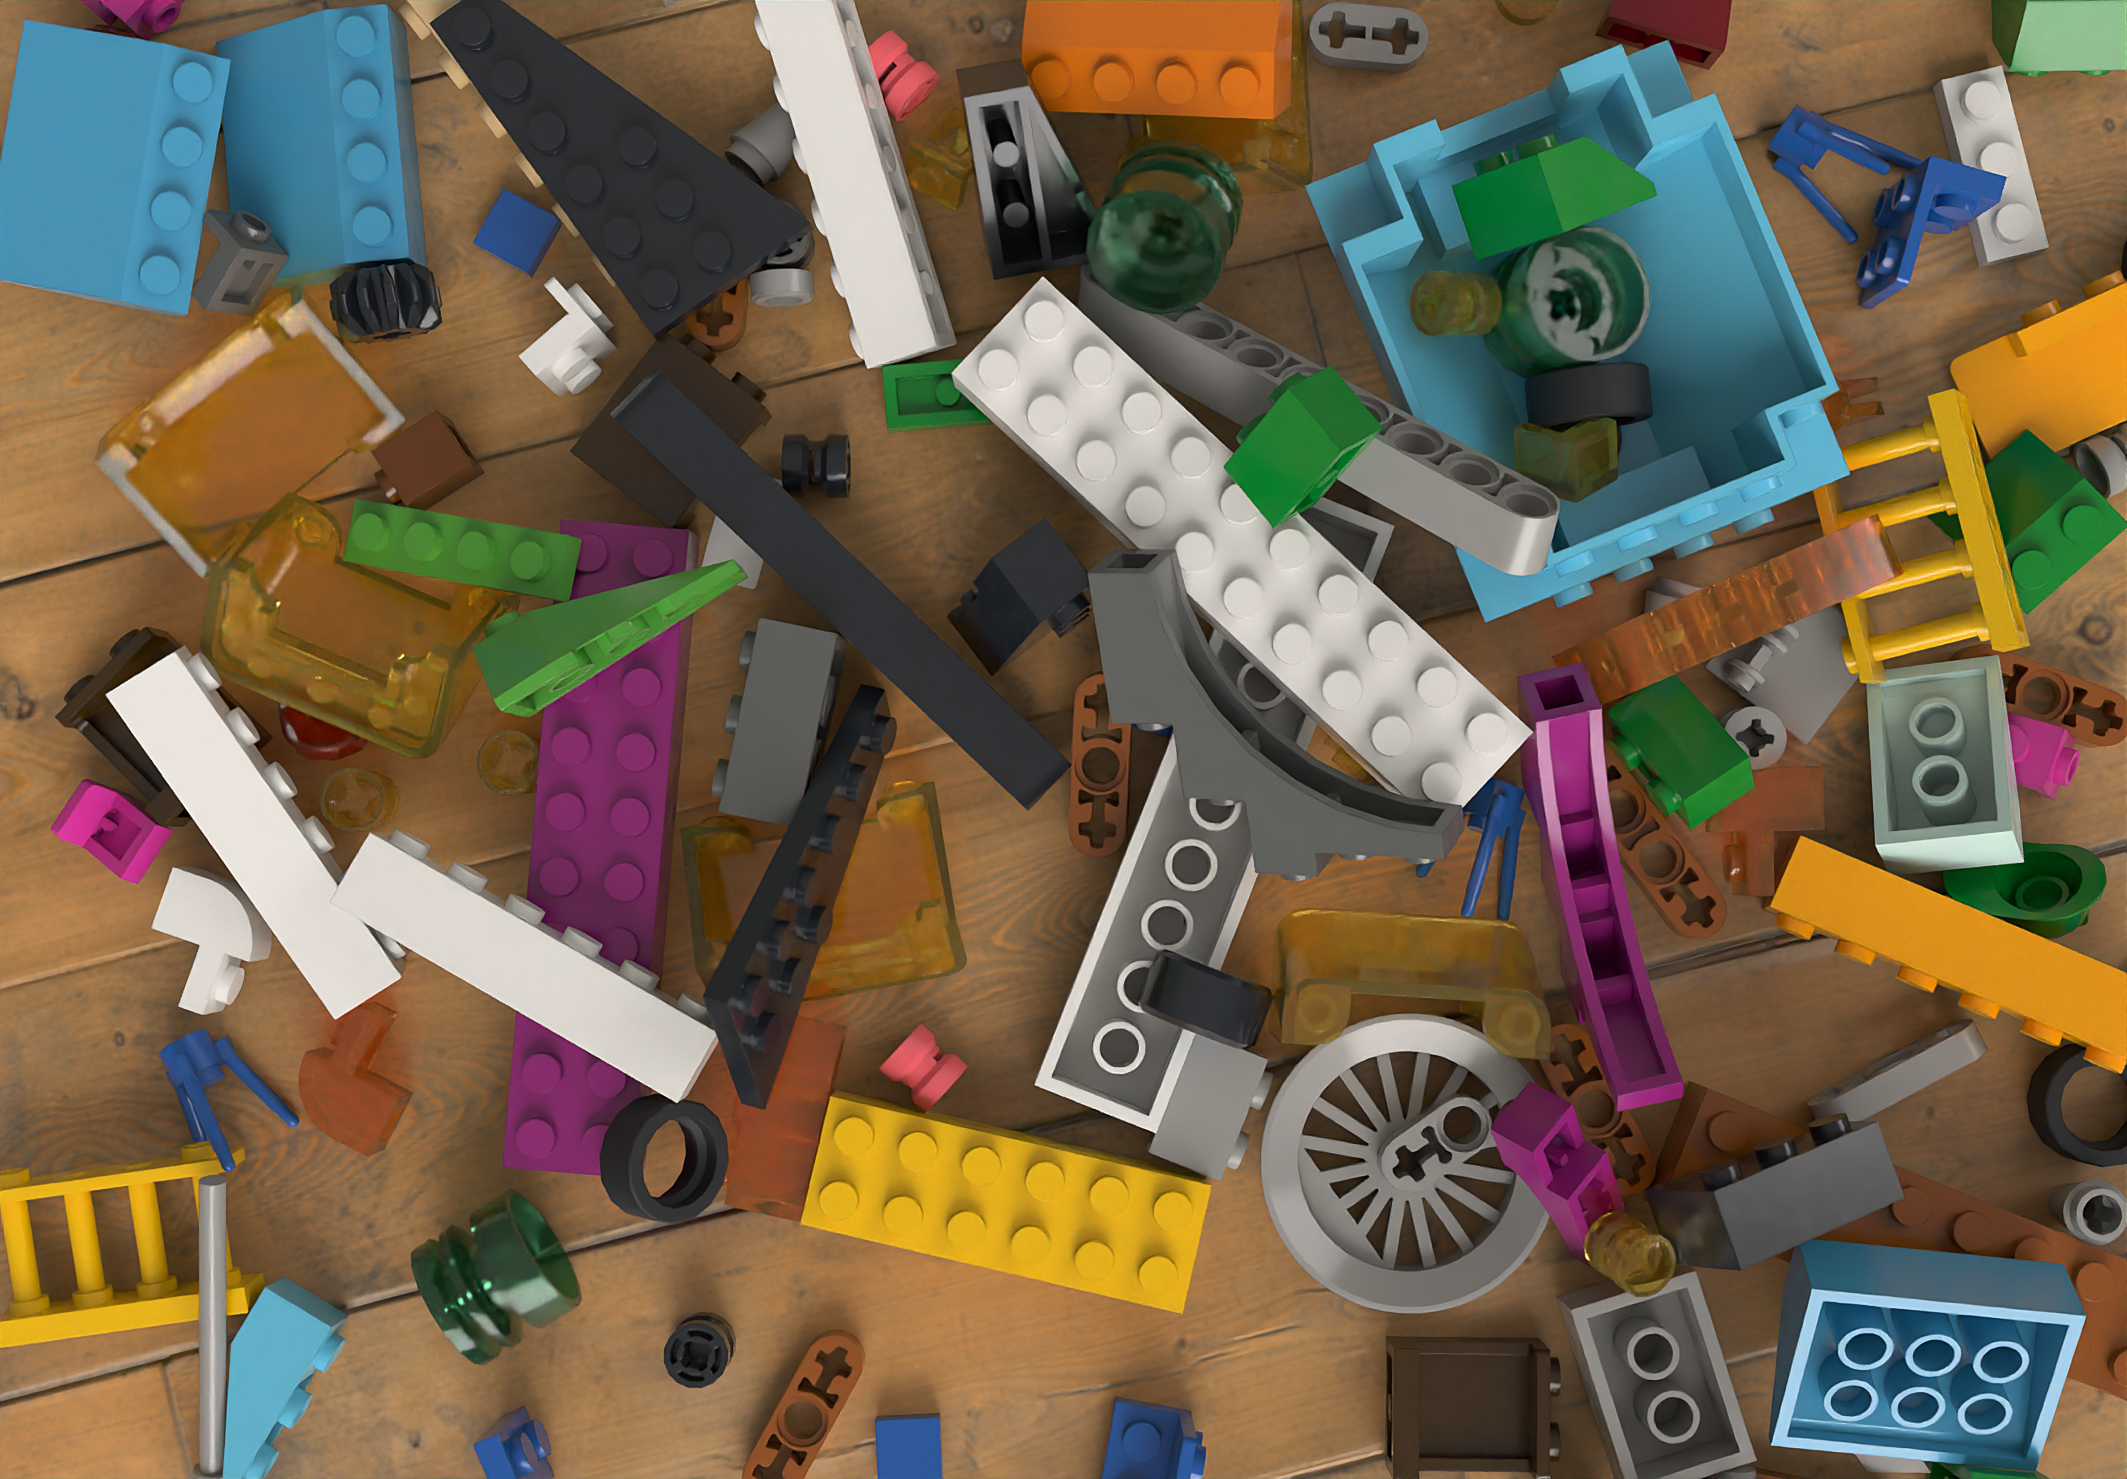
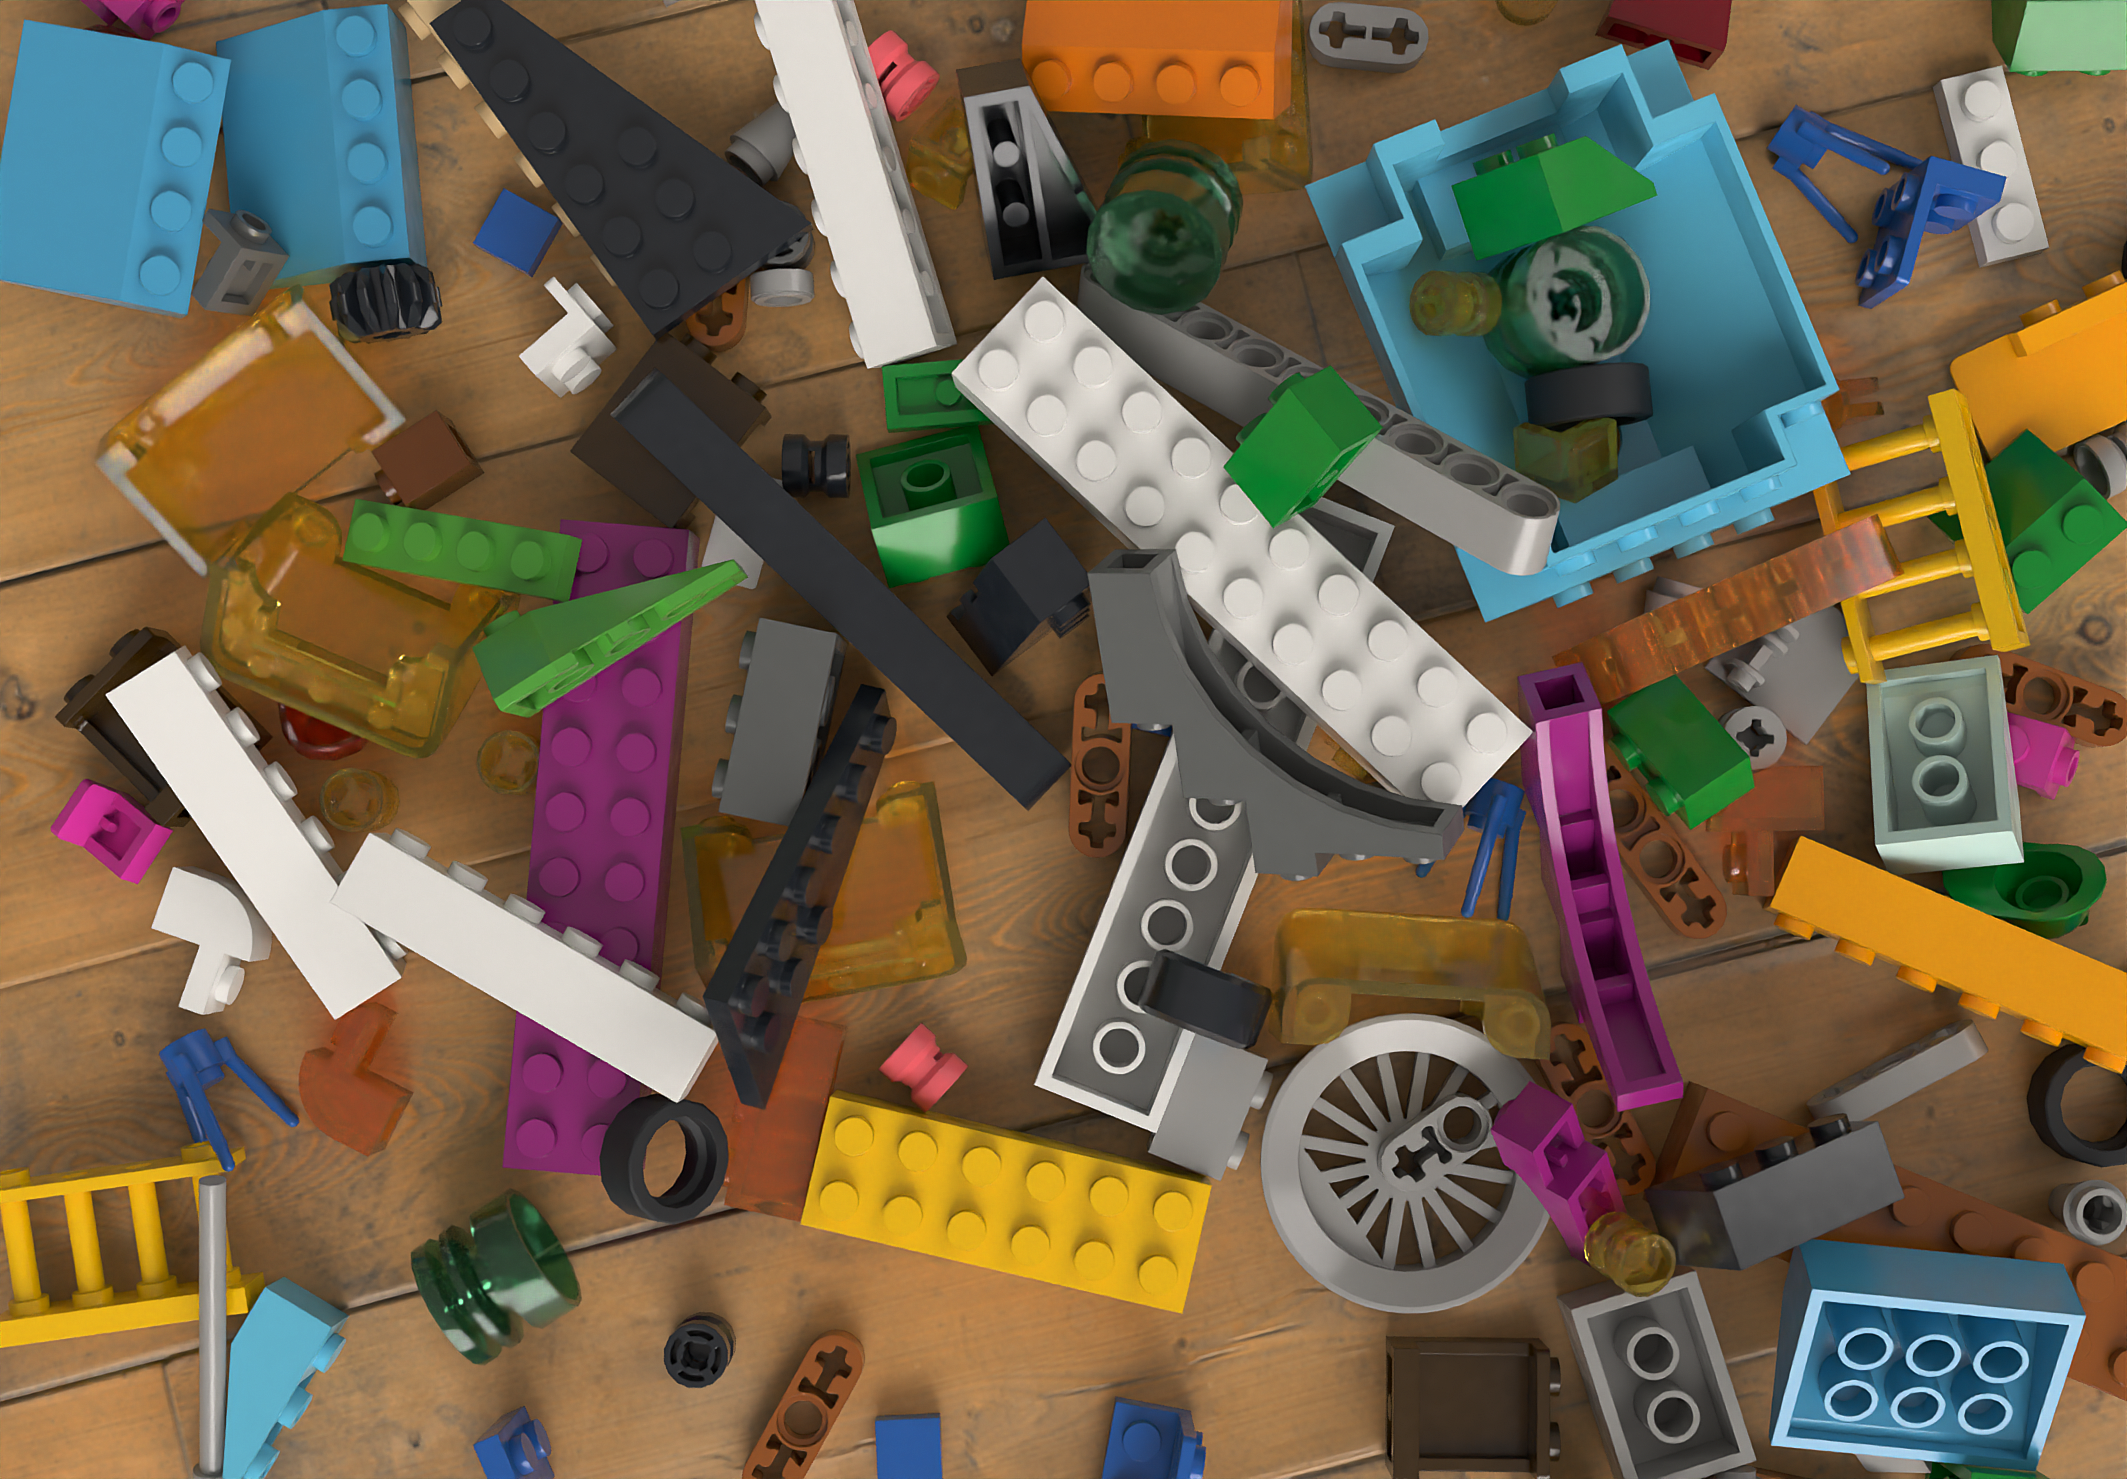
none -> green slope [856,426,1010,588]

